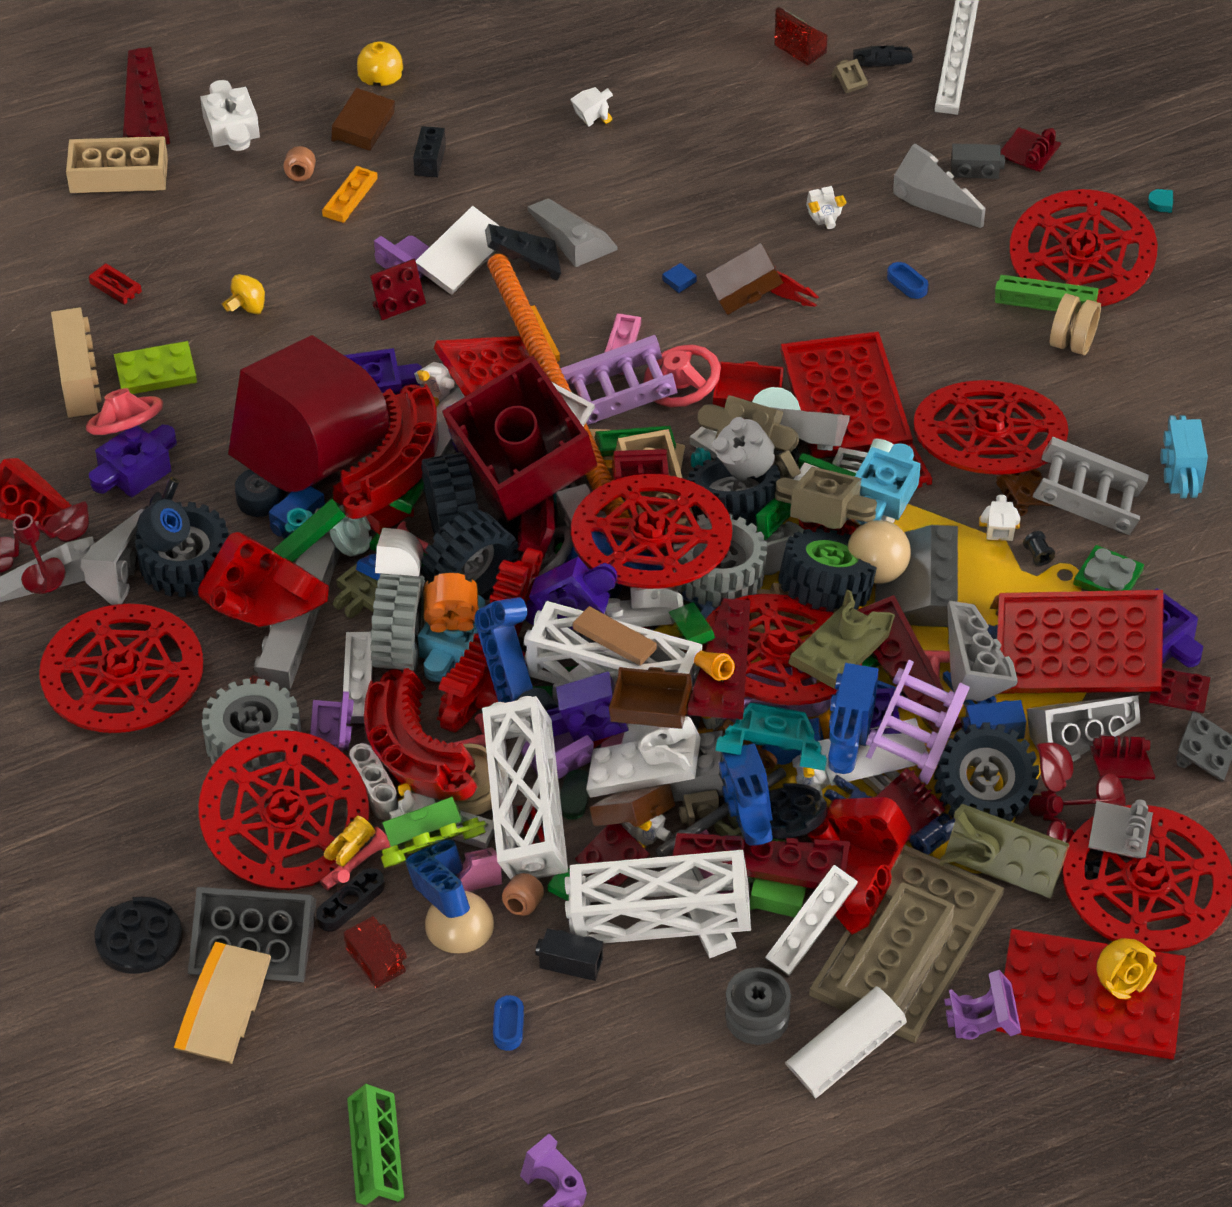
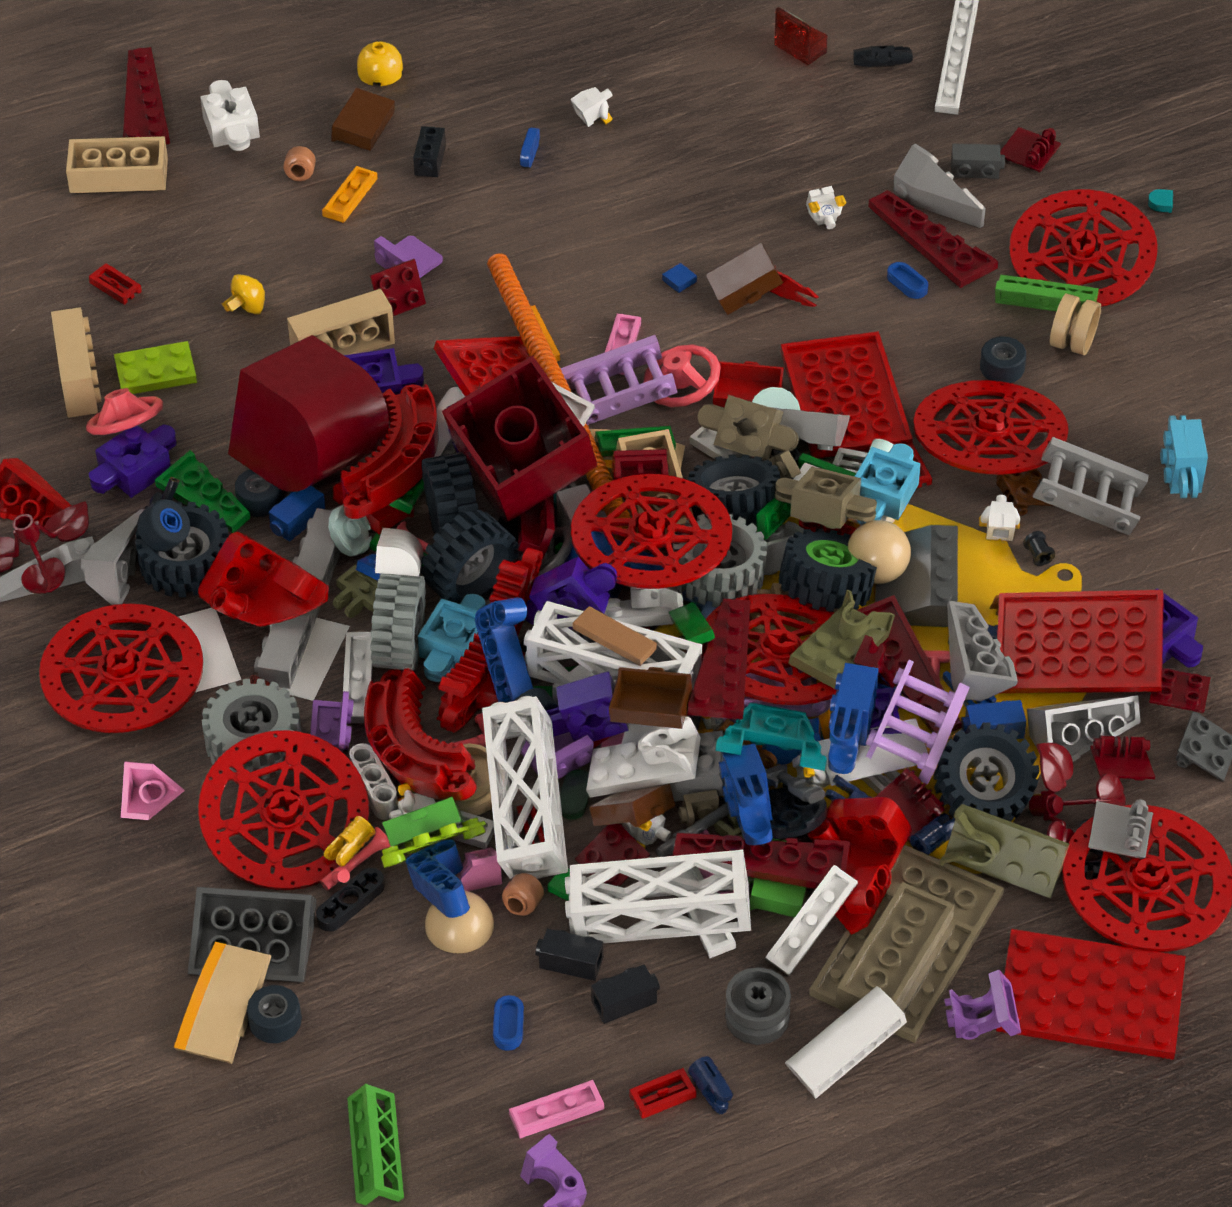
black tile [94,896,183,974] -> none
green tile [272,499,346,562] -> none
teal plate [285,508,313,533] -> none
clear red brick [344,916,407,988] -> none
white piece [414,362,455,407] -> none
white tile [416,206,499,295] -> none
orange brick [423,573,478,633] -> none
black wing [485,224,561,280] -> none
light grey wedge [528,198,618,267] -> none
teal plate [691,447,711,468] -> none
light orange cone [694,651,735,681] -> none
light grey brick [713,417,775,480] -> none
dark tan bracket [831,59,868,94] -> none
light grey piece [1073,545,1144,591] -> none
yellow cylinder [1097,938,1157,999] -> none
none -> bright pink slope [121,761,185,820]
none -> green wing [155,450,250,534]
none -> white sticker [179,608,241,692]
none -> black wheel [247,985,302,1043]
none -> white sticker [279,618,350,701]
none -> tan brick [287,289,395,355]
none -> bright pink tile [509,1080,604,1138]
none -> blue tile [520,127,540,168]
none -> black brick [591,964,660,1024]
none -> red tile [629,1068,696,1119]
none -> dark blue hinge [688,1056,733,1115]
none -> dark grey piece [766,764,825,804]
none -> dark red hinge [853,635,899,688]
none -> dark red wing [868,190,998,288]
none -> black wheel [980,336,1026,383]

